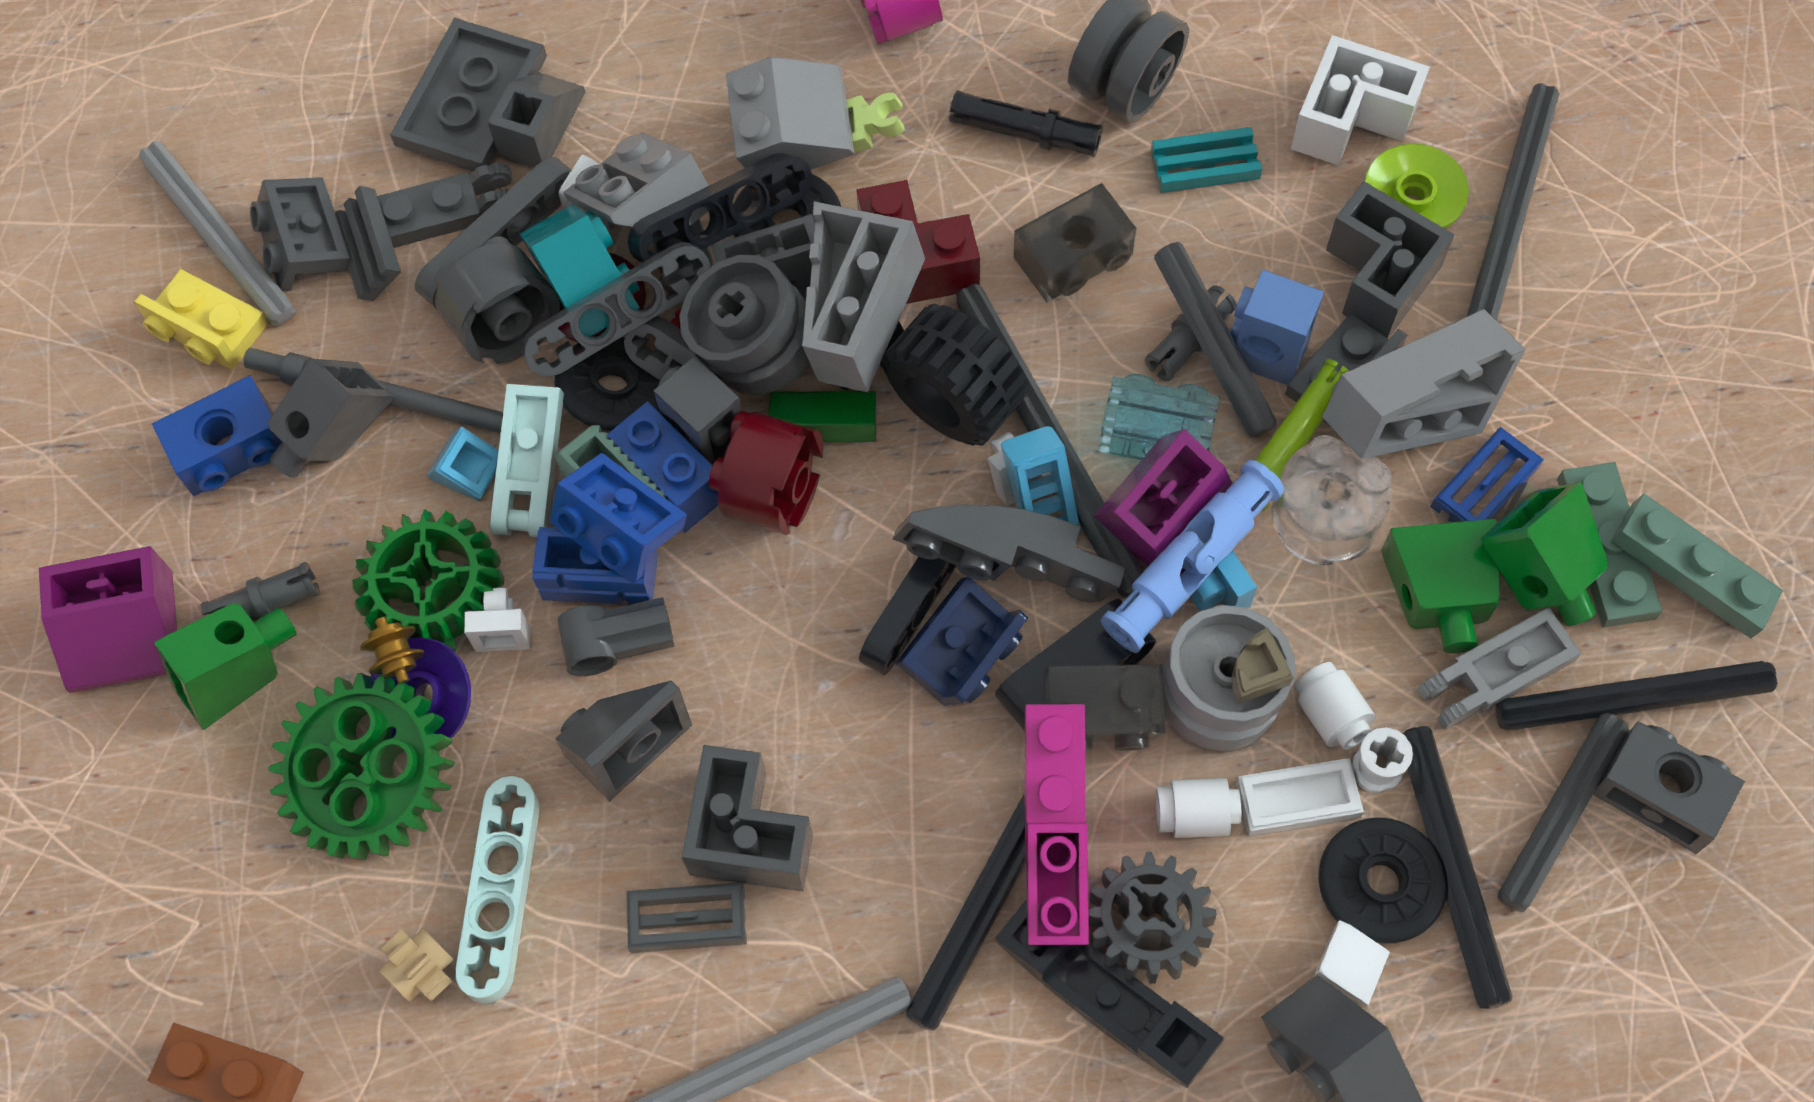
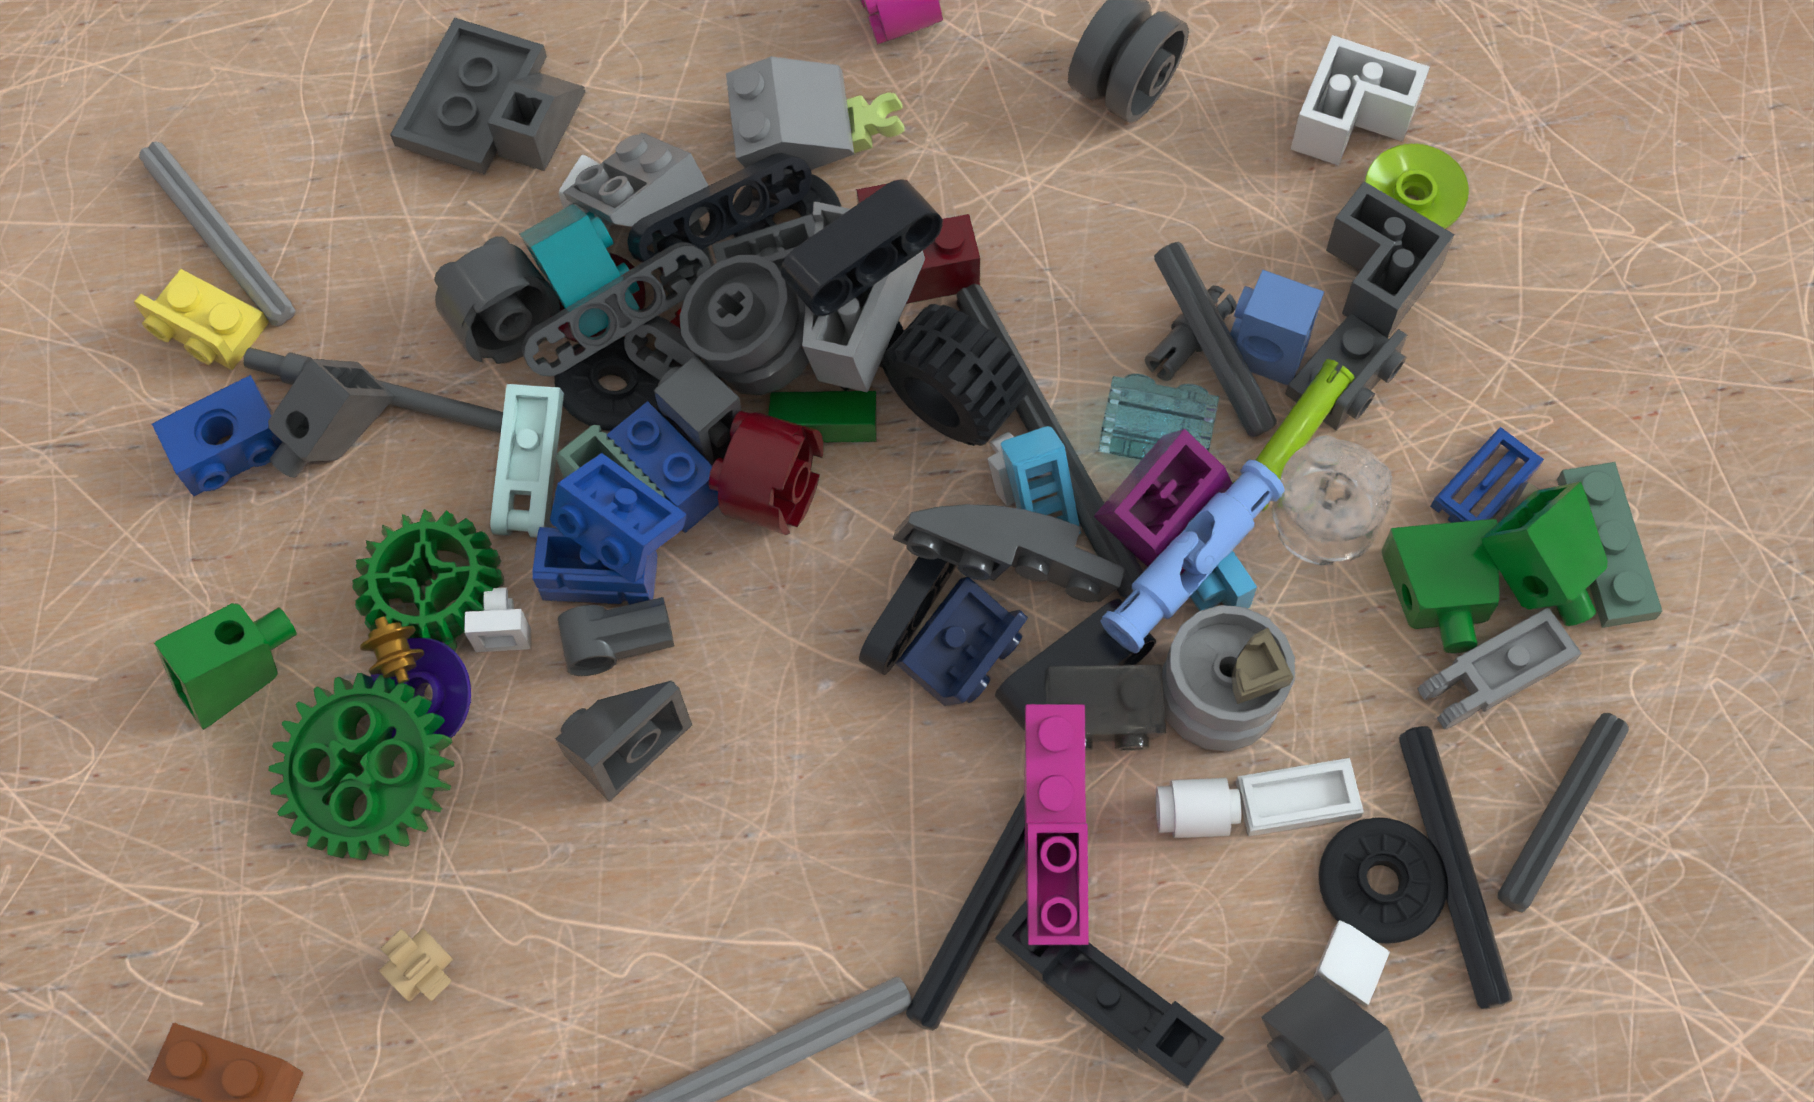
magenta slope [39,546,177,693] -> none
dark grey pin [201,562,320,620] -> none
dark grey bracket [250,177,350,291] -> none
dark grey tile [335,186,401,301] -> none
dark grey hinge [377,162,512,248] -> none
dark grey beam [415,157,572,309] -> none
medium azure slope [426,426,499,501] -> none
light aqua beam [455,776,540,1004] -> none
dark grey tile [627,882,747,953] -> none
dark grey brick [682,745,813,892] -> none
black pin [949,90,1103,157] -> none
clear smoke brick [1013,183,1136,303] -> none
dark grey gear [1088,852,1216,984] -> none
teal tile [1151,127,1262,193] -> none
white brick [1294,662,1376,750] -> none
light grey wedge [1322,309,1526,459] -> none
white bush [1352,727,1413,794] -> none
dark grey axle [1467,83,1559,321] -> none
black axle [1495,661,1777,731] -> none
dark grey brick [1593,721,1745,854] -> none
sand green plate [1611,493,1783,639] -> none
none -> black beam [780,179,943,316]

